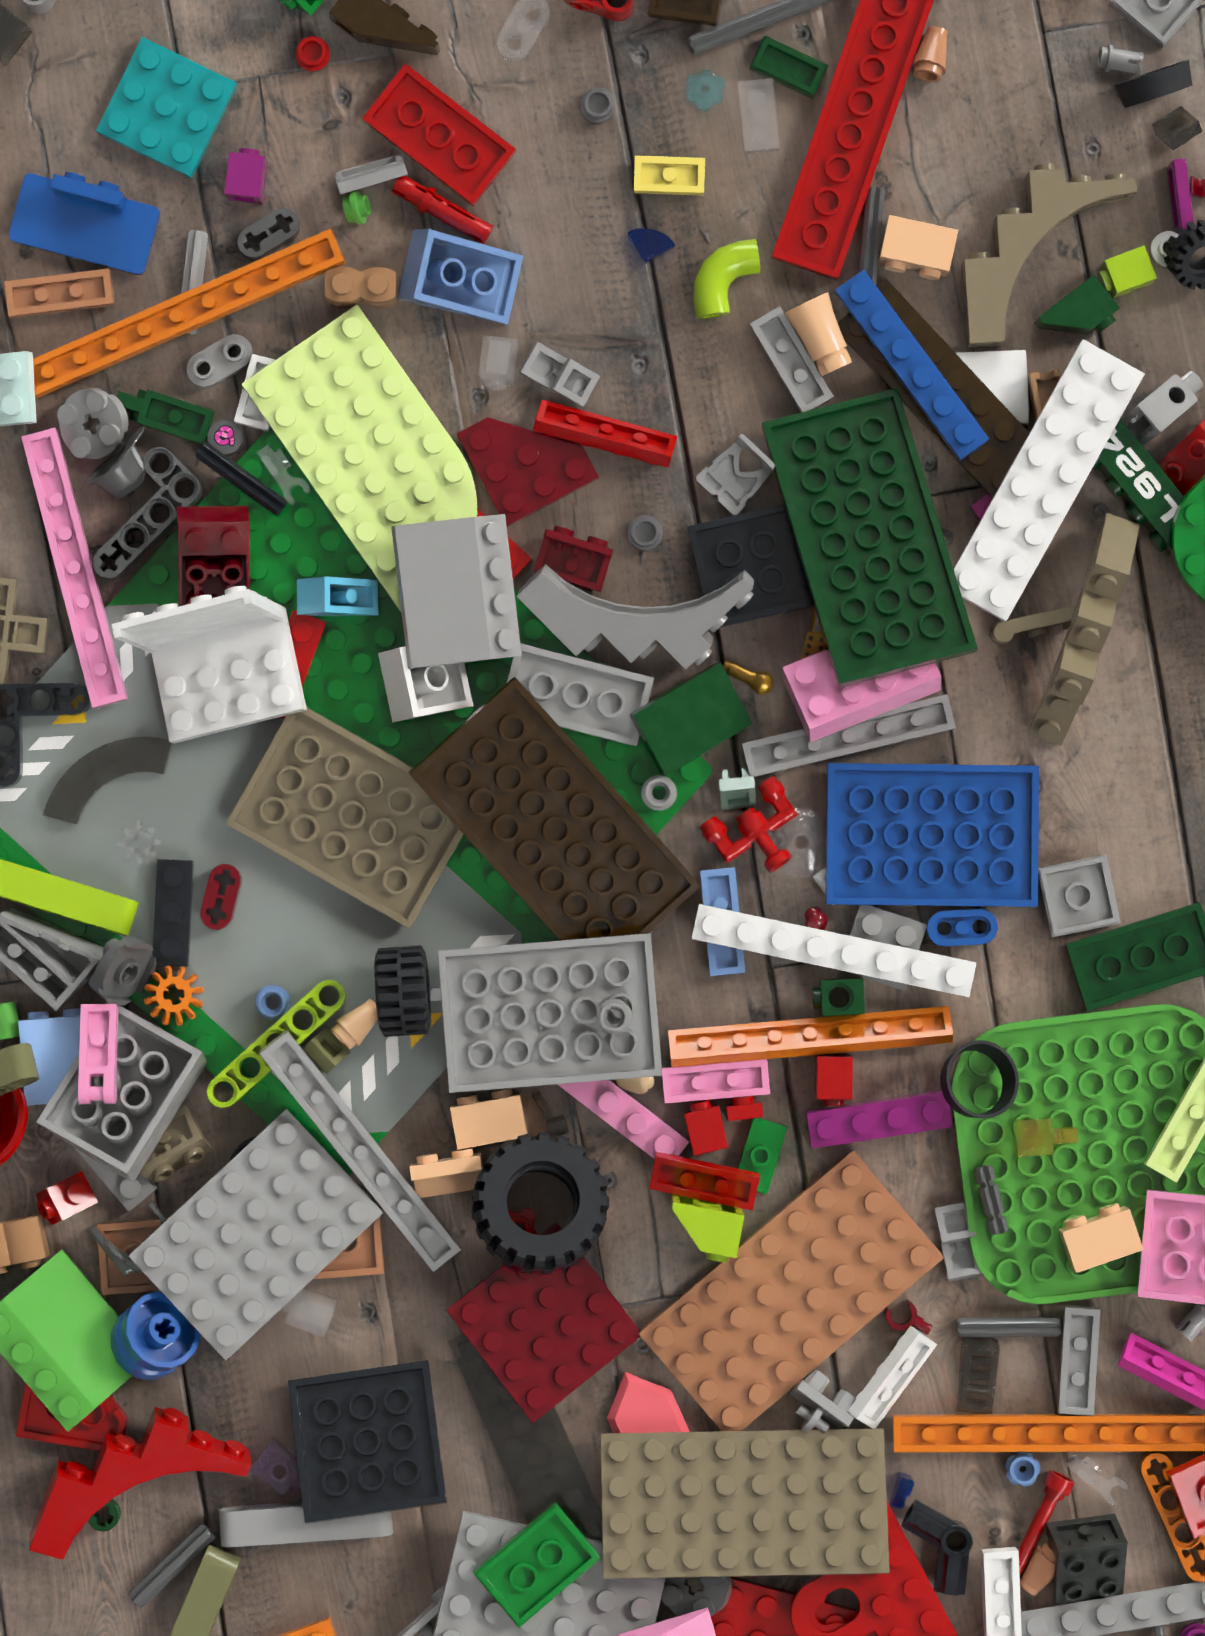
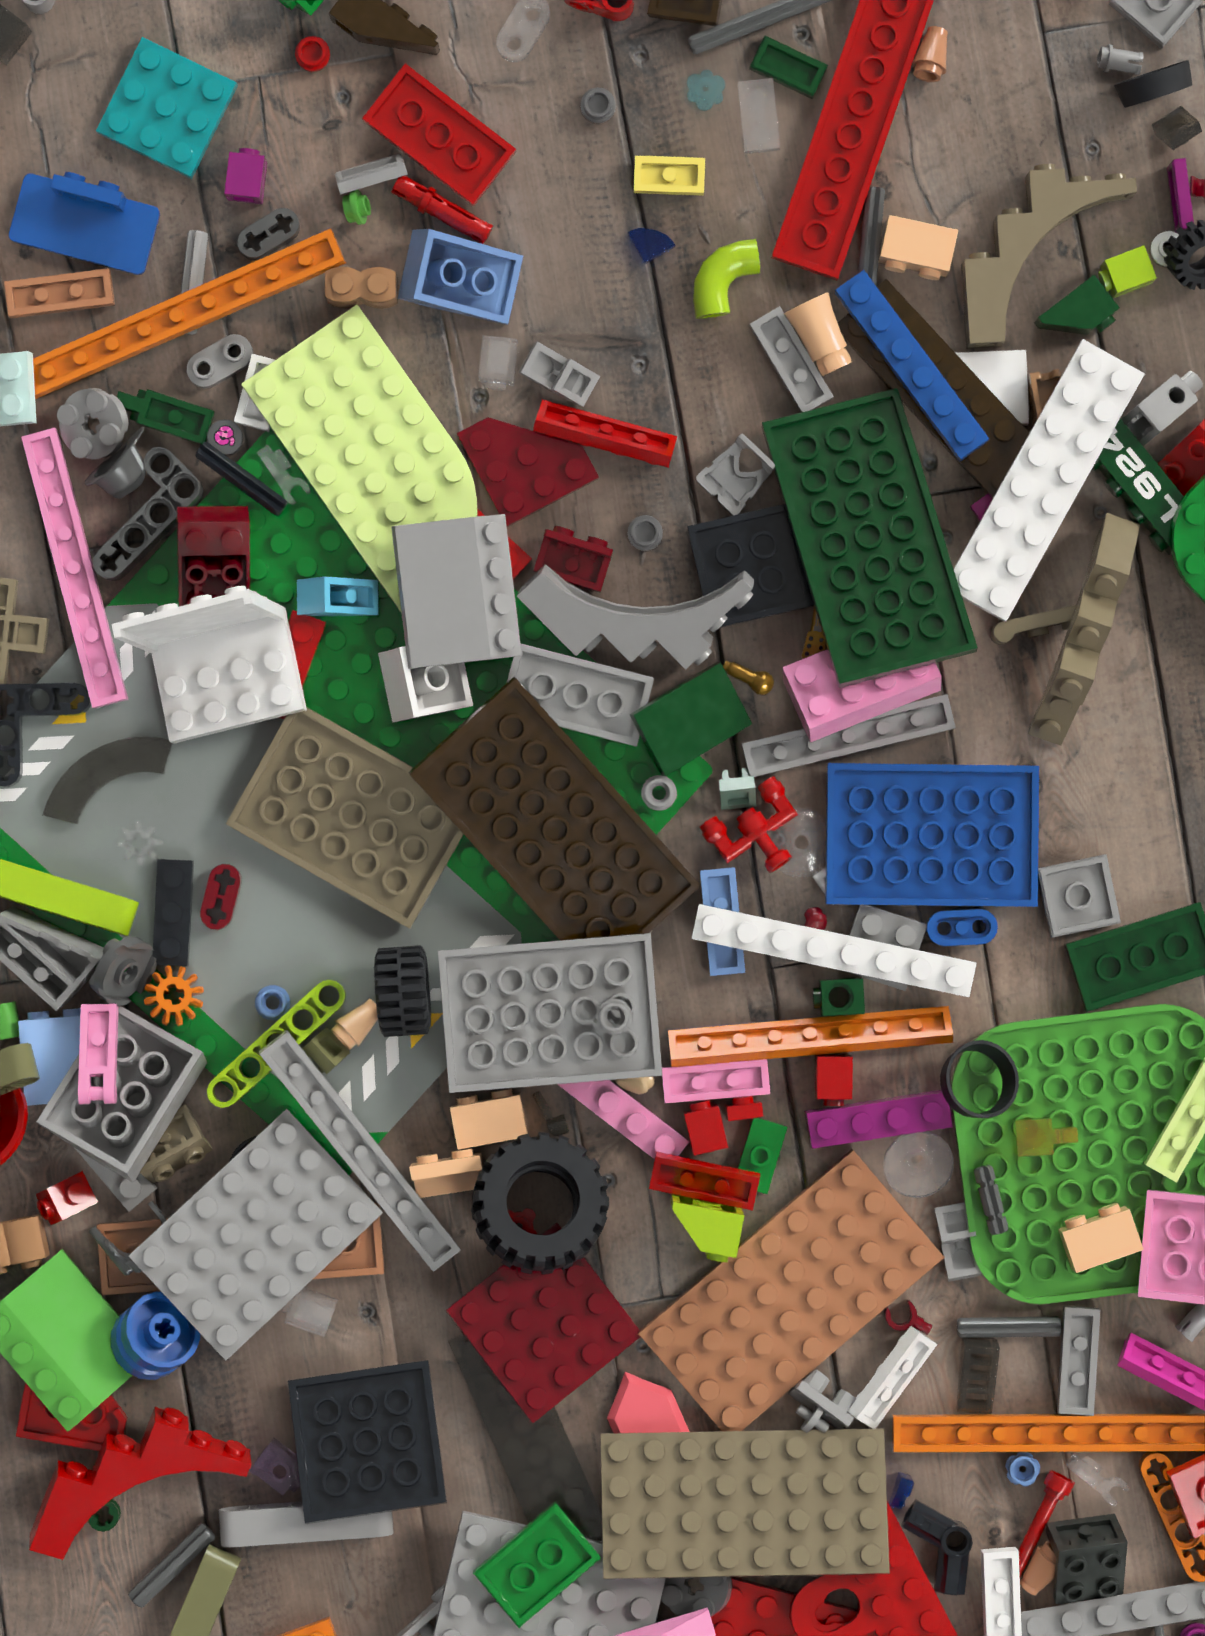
none -> clear dish [883,1131,954,1198]

